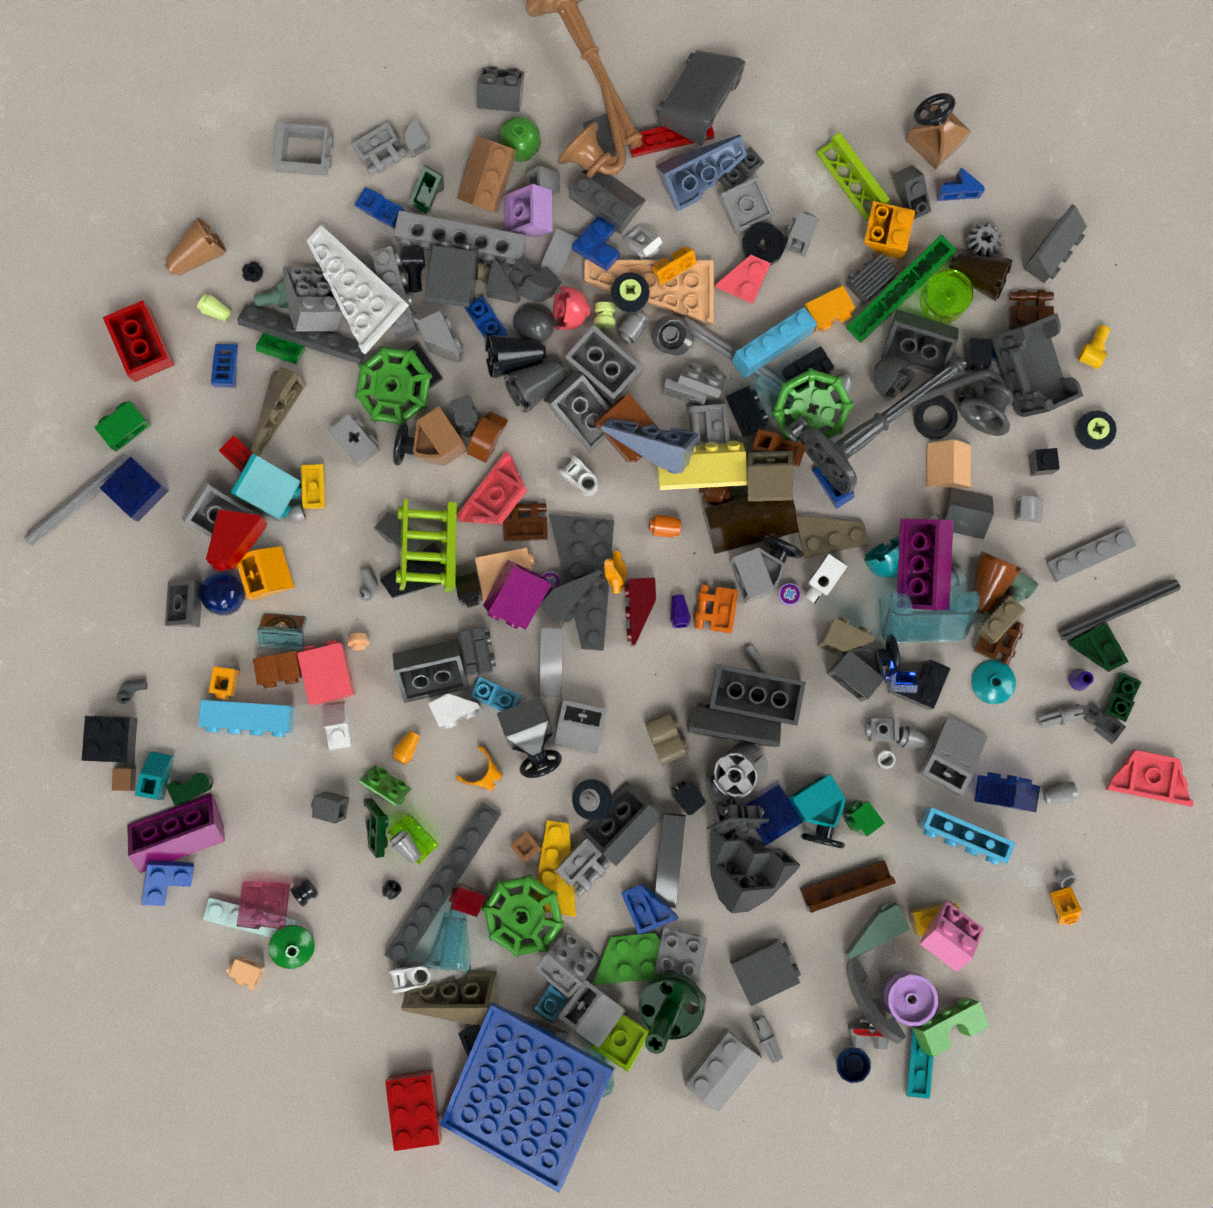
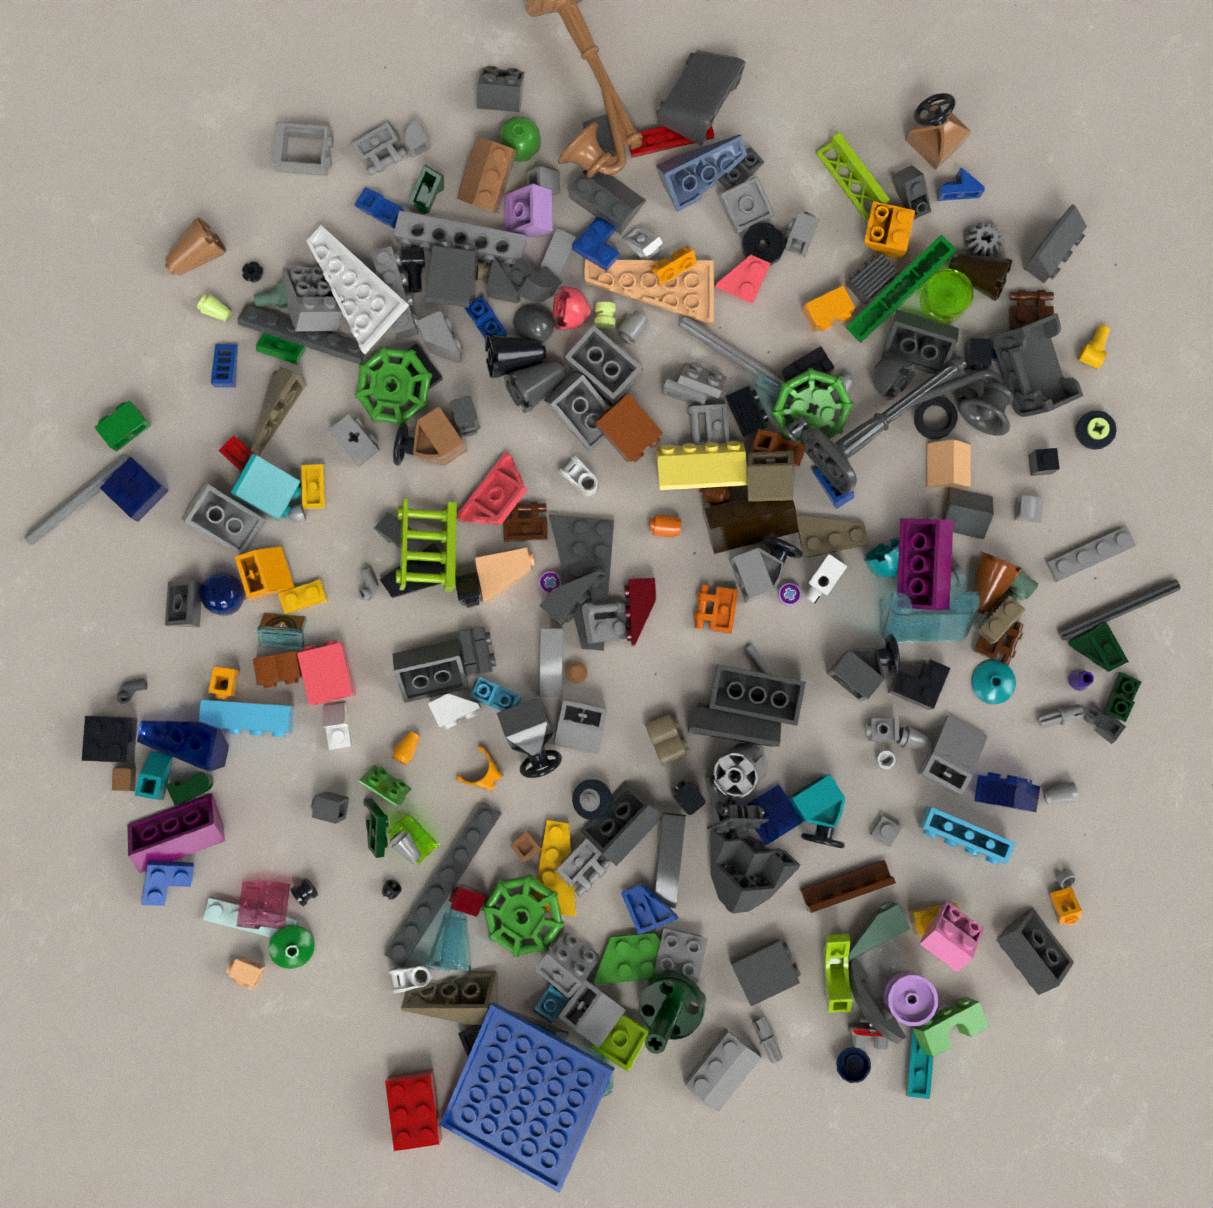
red brick [103,300,175,382] -> none
red slope [206,510,267,571] -> none
light nougat plate [347,633,370,651] -> none
dark orange brick [466,411,508,463] -> none
magenta brick [483,559,551,630] -> none
sand blue wedge [601,418,699,474] -> none
light orange helmet [604,551,627,594] -> none
black wheel [611,272,650,312] -> none
dark grey hat [651,315,694,356] -> none
dark purple cone [670,594,692,628] -> none
medium azure brick [732,307,817,379] -> none
dark tan slope [818,617,876,655] -> none
green brick [844,800,885,837] -> none
clear blue bracket [884,661,918,693] -> none
coral wing [1106,750,1194,807] -> none
none -> clear blue wedge [137,721,229,772]
none -> yellow plate [278,580,328,615]
none -> medium nougat plate [566,661,588,684]
none -> light grey plate [582,600,627,644]
none -> lime arch [823,933,852,1013]
none -> light grey plate [870,816,902,847]
none -> dark grey slope [997,908,1074,995]

